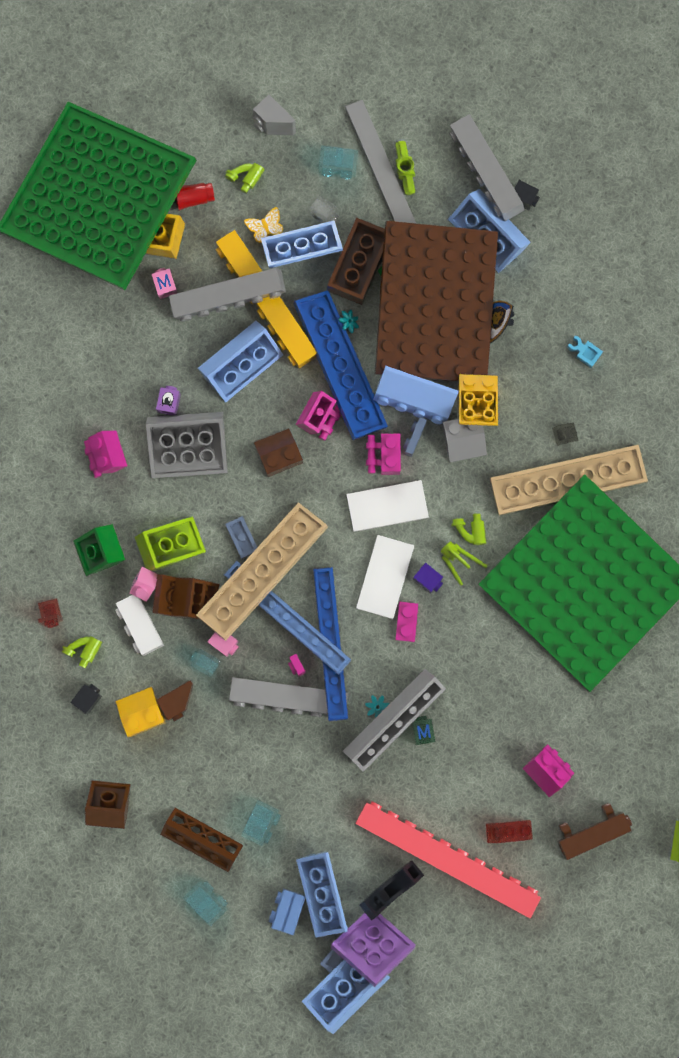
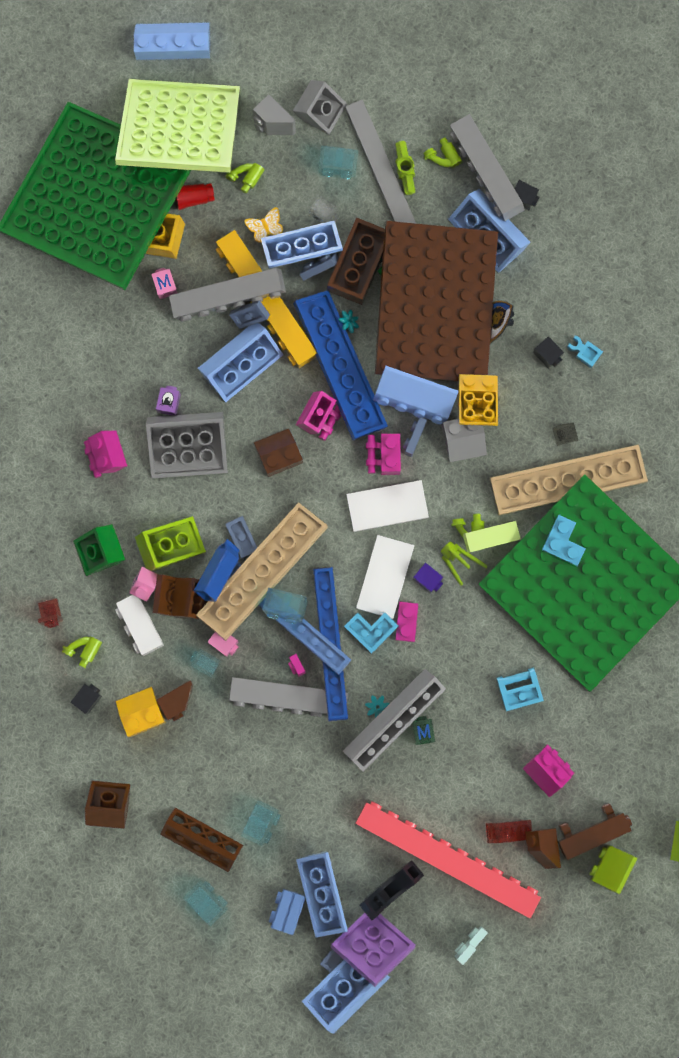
none -> yellowish green plate [115,79,240,173]
none -> light blue slope [134,23,210,60]
none -> blue piece [194,539,240,602]
none -> sand blue plate [229,300,270,329]
none -> clear light blue brick [262,588,308,624]
none -> light grey slope [293,80,347,134]
none -> sand blue plate [300,253,339,281]
none -> medium azure plate [344,612,399,654]
none -> lime plant [423,137,463,168]
none -> light aqua plate [455,926,488,965]
none -> yellowish green tile [463,521,521,553]
none -> medium azure plate [496,667,544,711]
none -> reddish brown slope [525,828,561,869]
none -> black brick [533,336,564,369]
none -> medium azure plate [542,515,586,566]
none -> lime slope [589,845,638,894]

